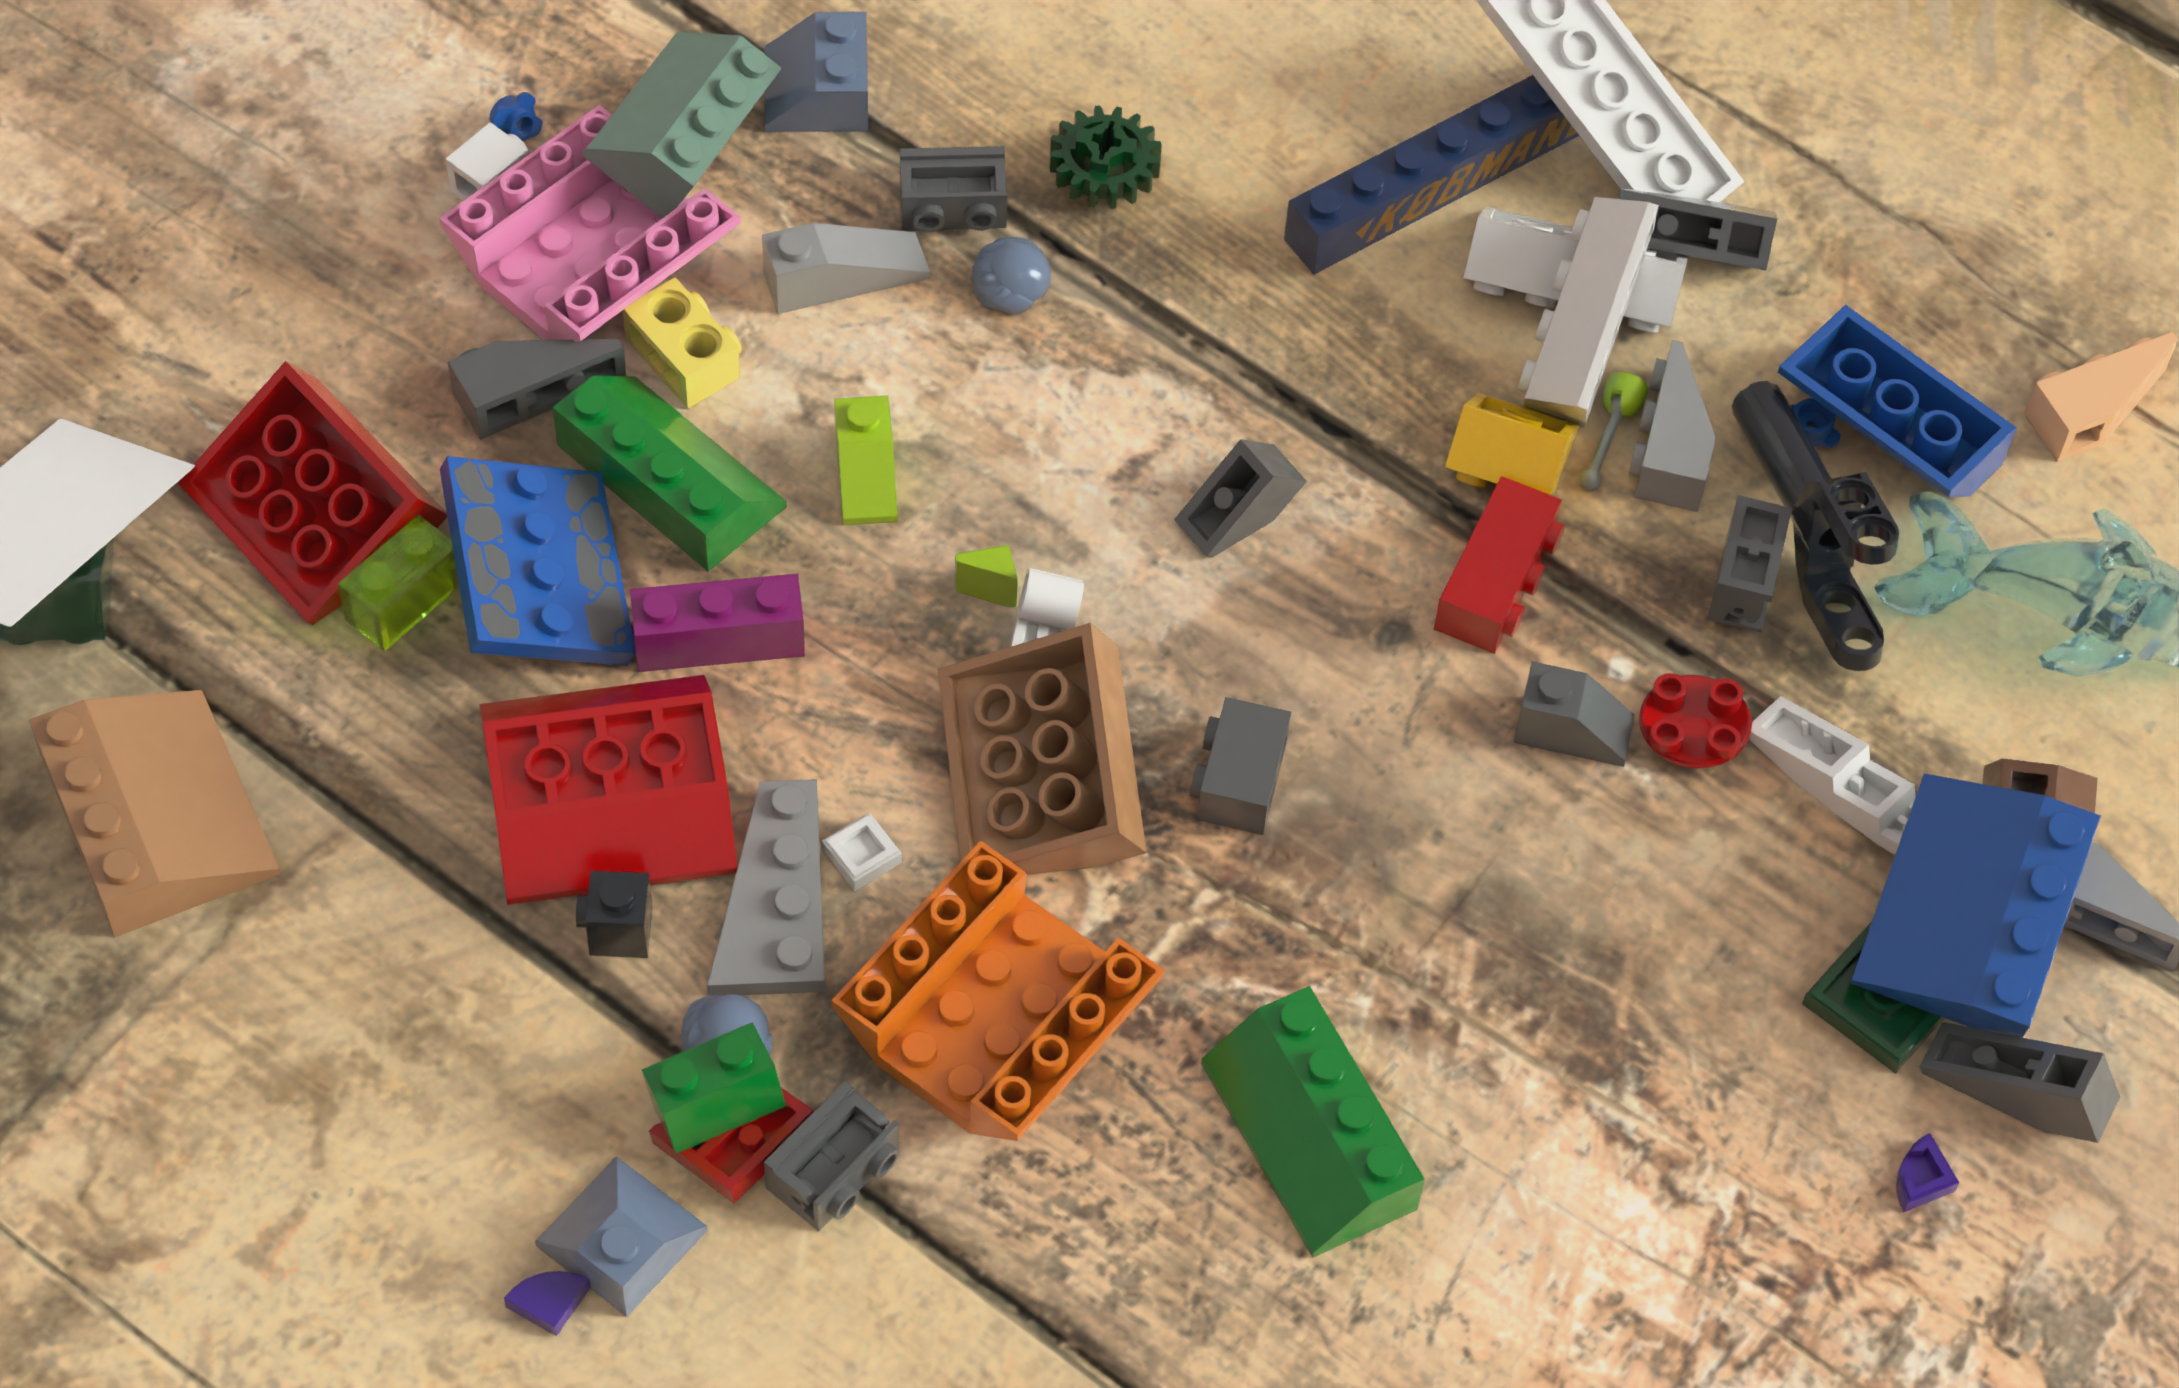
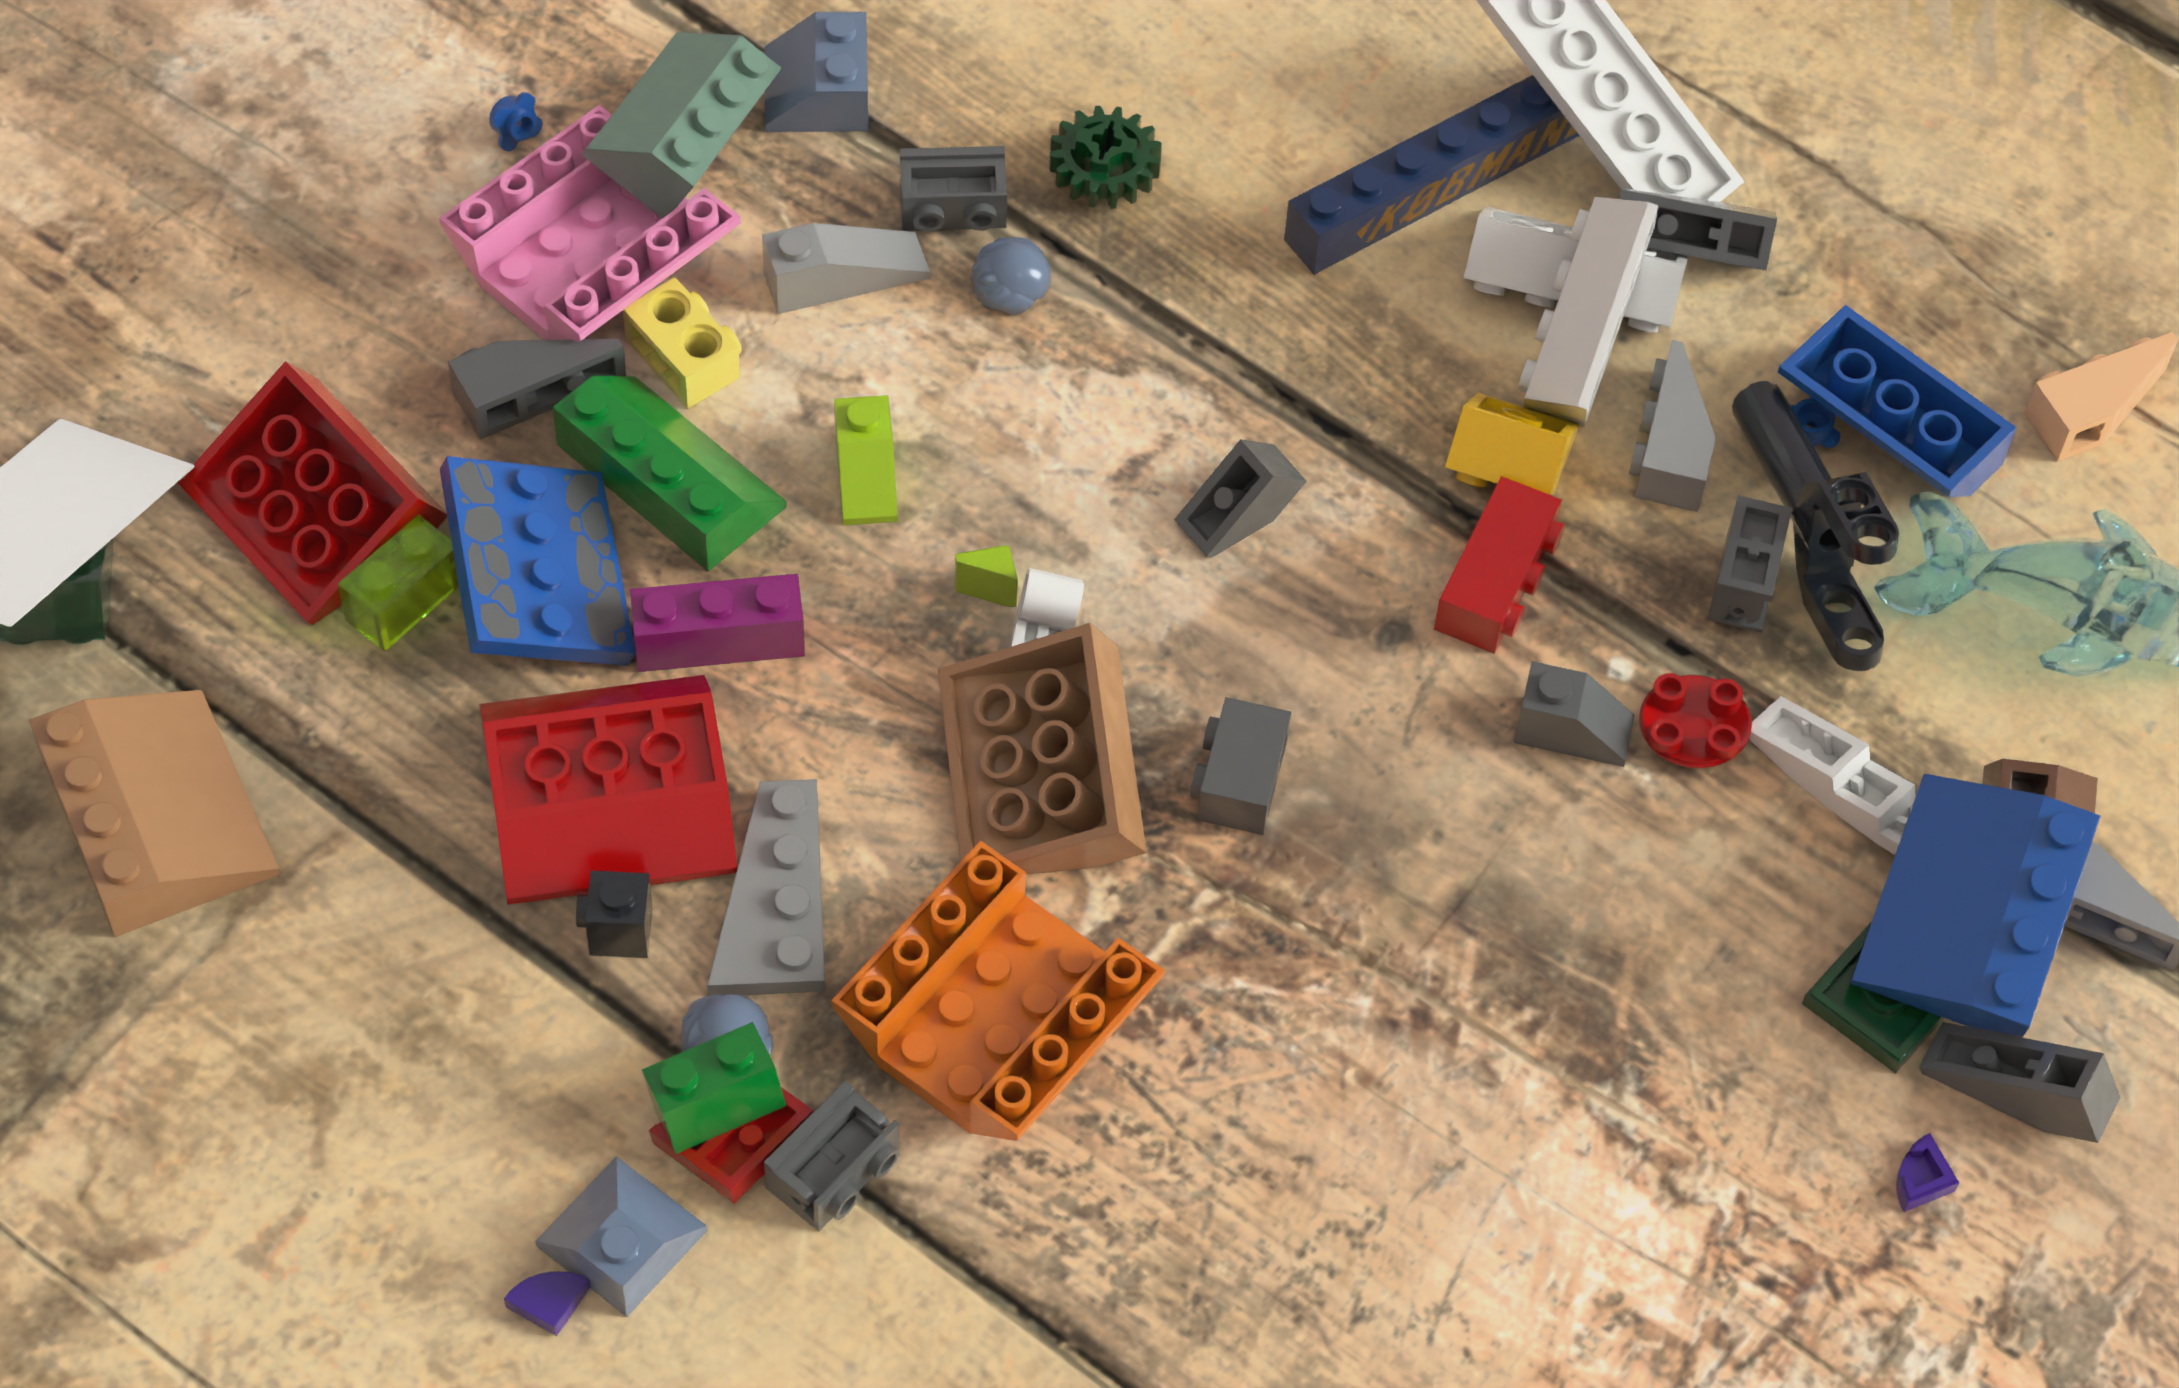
white brick [446,122,529,201] -> none
white tile [822,812,902,892] -> none
green slope [1201,986,1425,1258] -> none
hinge [1579,372,1649,490] -> none

